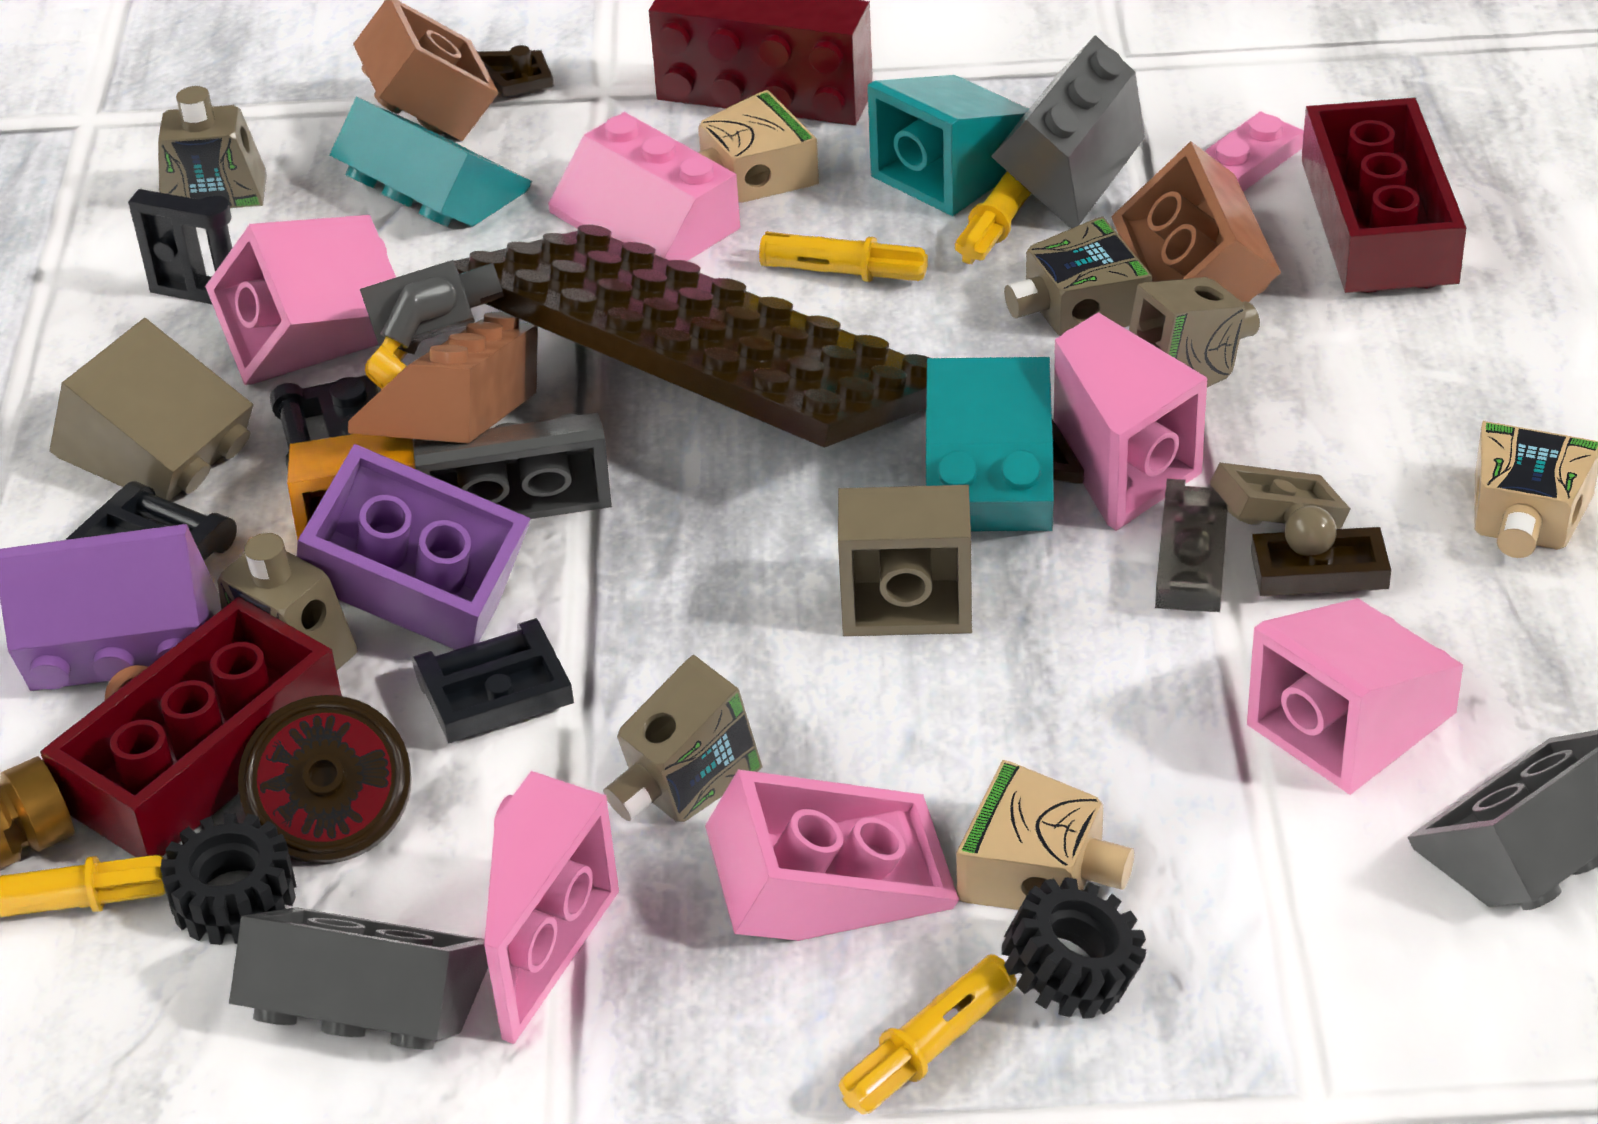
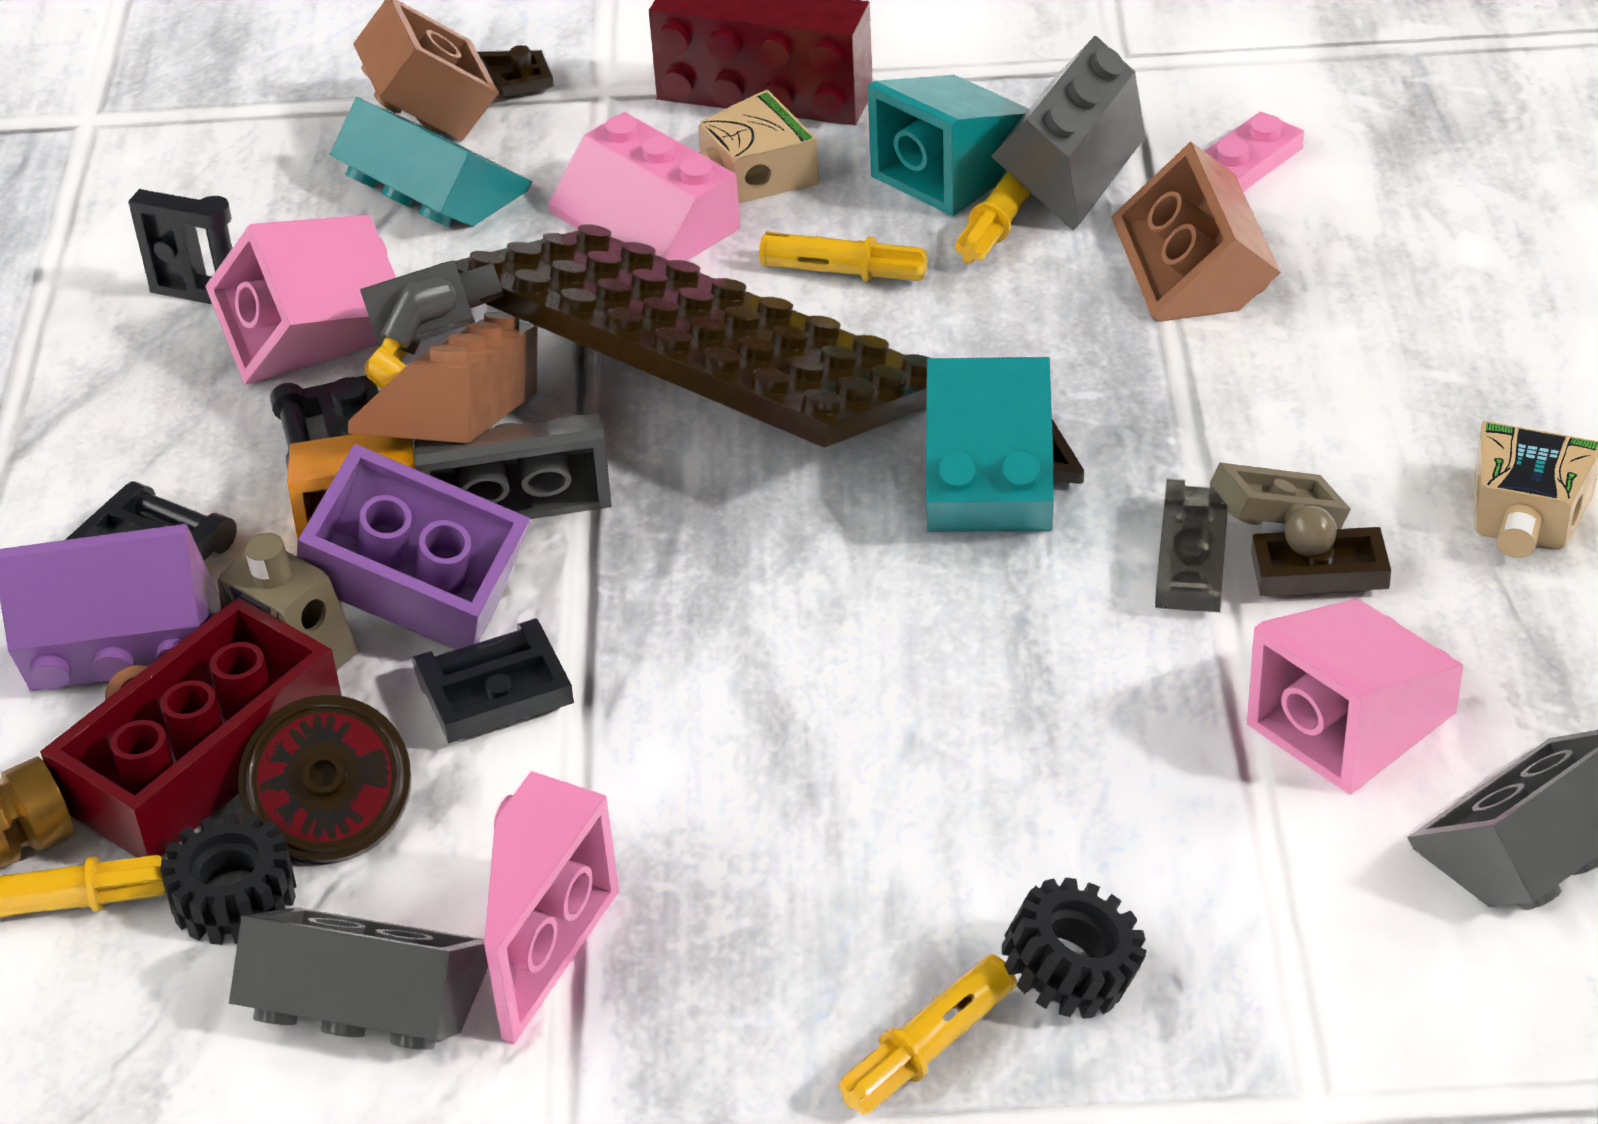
dark tan slope [49,317,254,501] -> none
dark tan torso [158,86,267,208] -> none
dark tan torso [603,654,763,822] -> none
bright pink slope [705,769,959,941] -> none
dark tan brick [838,485,972,636] -> none
tan torso [956,760,1135,910] -> none
dark tan torso [1004,216,1152,336] -> none
bright pink slope [1054,312,1207,531] -> none
dark tan torso [1129,277,1260,387] -> none
dark red brick [1301,97,1467,293] -> none

